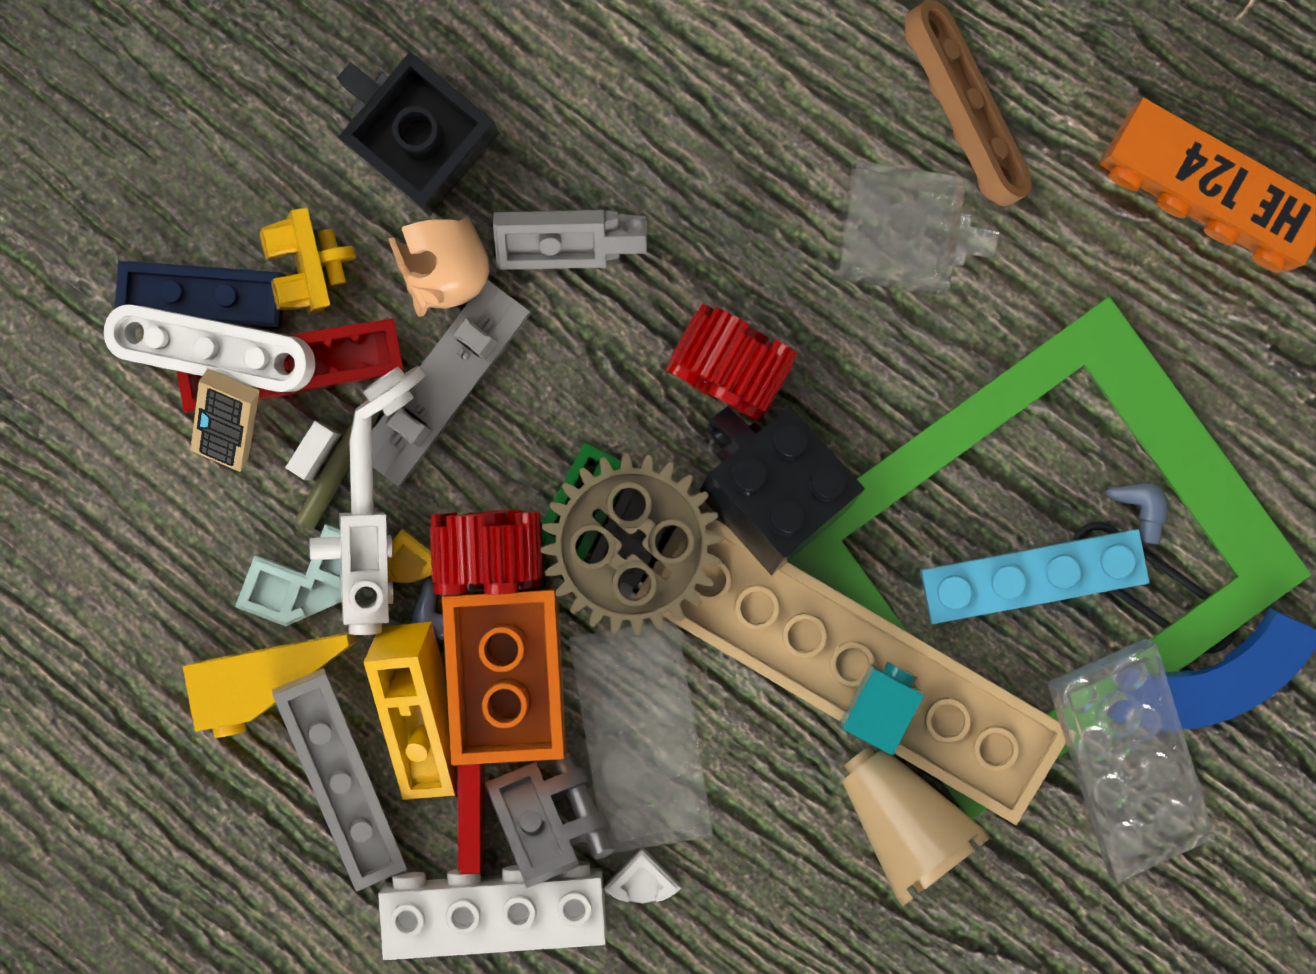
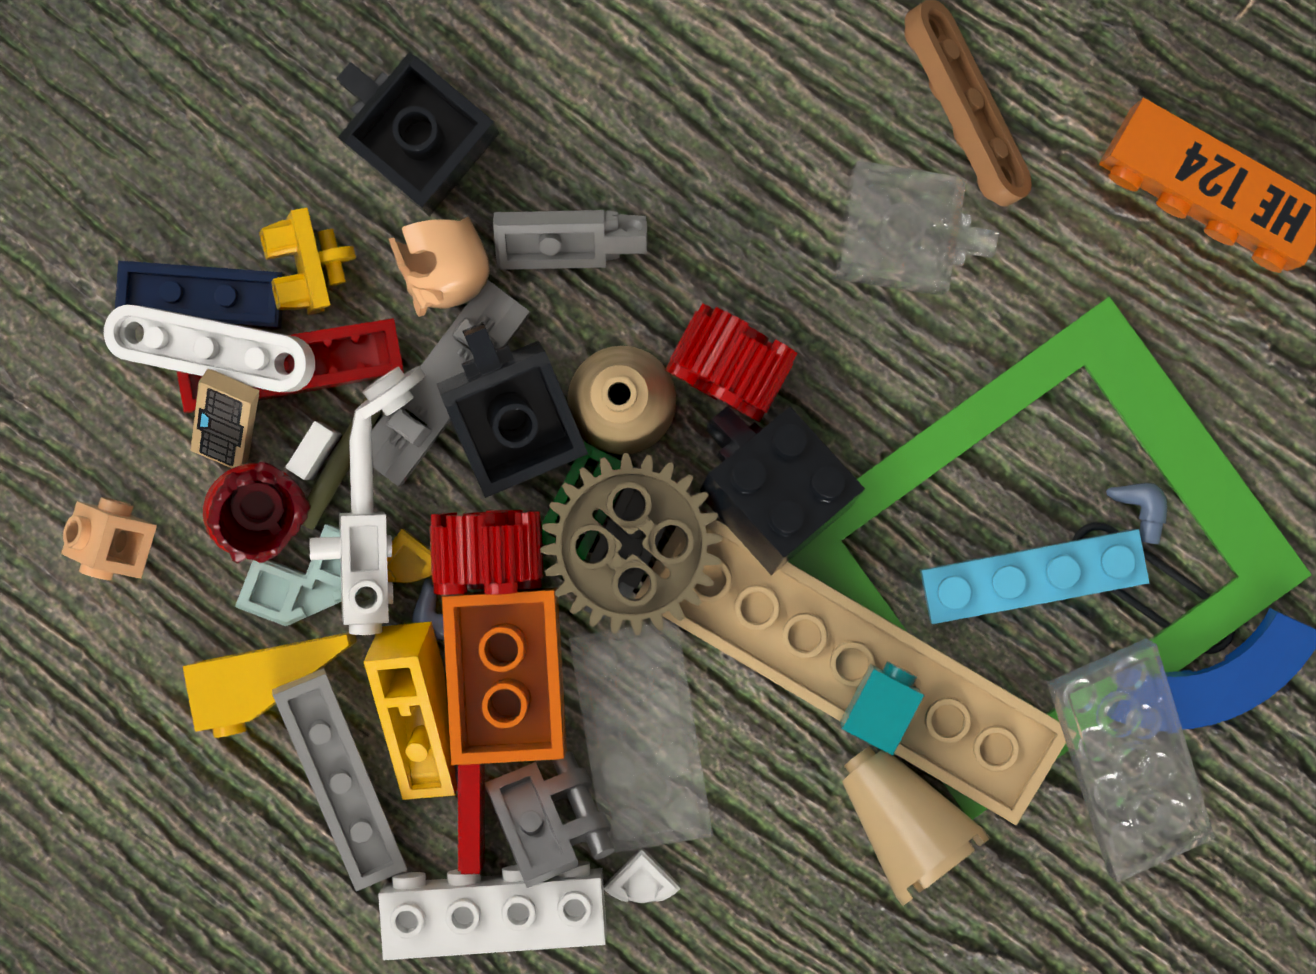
none -> light nougat brick [61,497,157,580]
none -> dark red hair [203,462,311,564]
none -> black hinge [437,322,588,498]
none -> tan cone [568,346,676,455]

